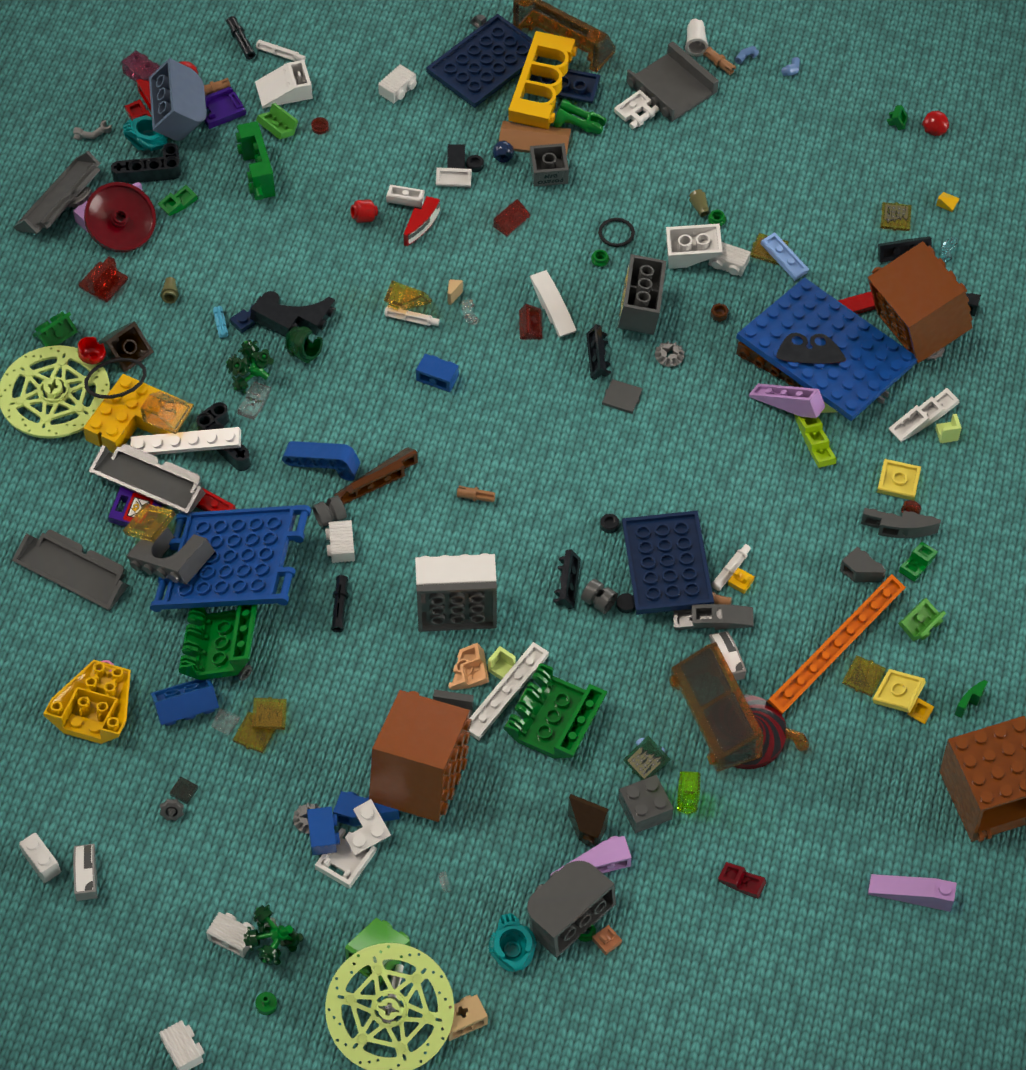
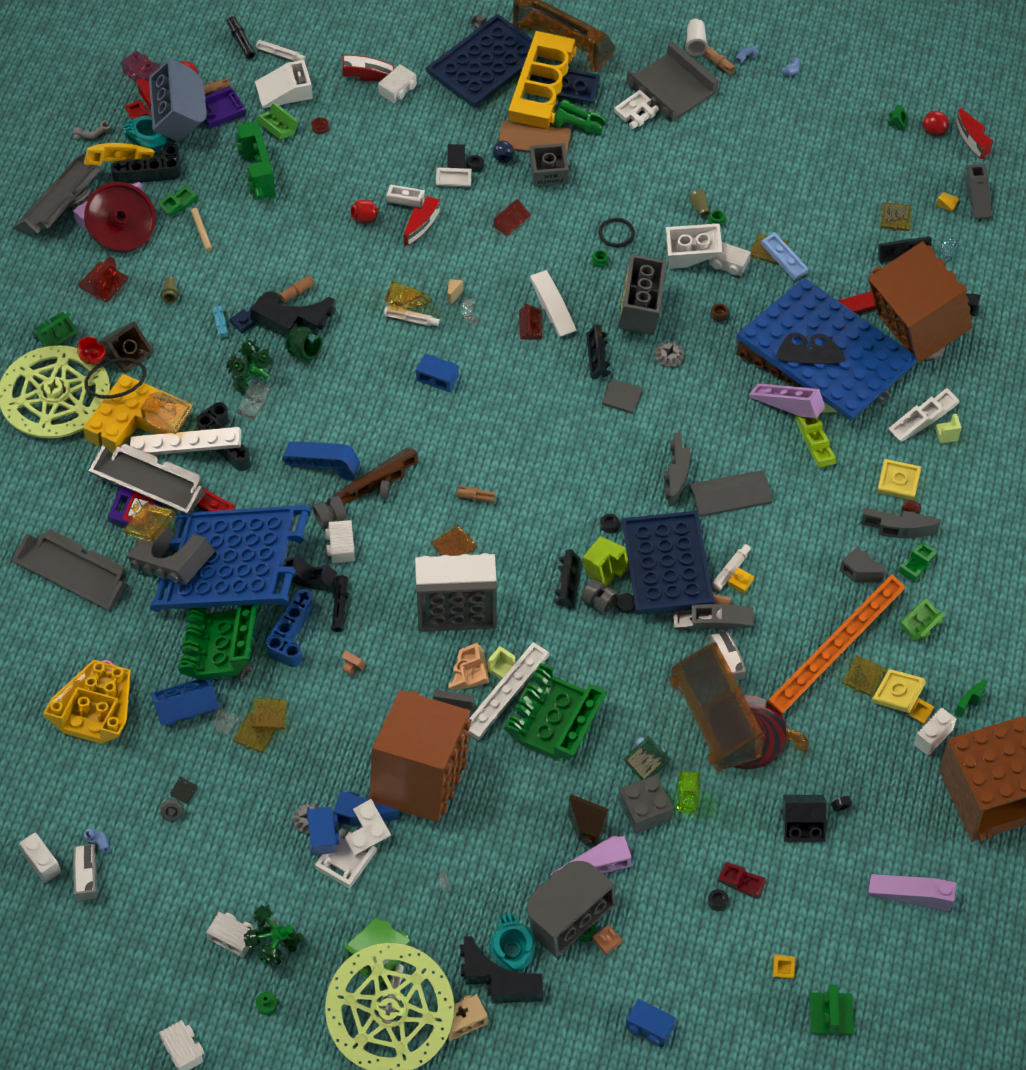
none -> yellow slope [84,143,155,165]
none -> medium blue arm [84,829,110,853]
none -> tan bar [191,208,213,252]
none -> blue beam [266,589,314,667]
none -> medium nougat pin [279,275,315,303]
none -> black brick [283,555,338,590]
none -> slope [342,55,394,81]
none -> nougat tile [342,650,366,675]
none -> dark grey tile [380,480,390,499]
none -> clear orange piece [432,525,477,556]
none -> black arch [460,936,543,1003]
none -> lime plate [582,536,629,588]
none -> blue brick [626,999,676,1047]
none -> dark grey slope [664,432,690,506]
none -> dark grey slope [689,470,772,517]
none -> black tile [708,889,729,911]
none -> yellow slope [773,954,795,978]
none -> black slope [782,795,827,842]
none -> green bracket [809,985,854,1035]
none -> black tile [831,796,852,812]
none -> white brick [914,708,956,755]
none -> red slope [956,108,993,159]
none -> dark grey slope [964,164,992,219]

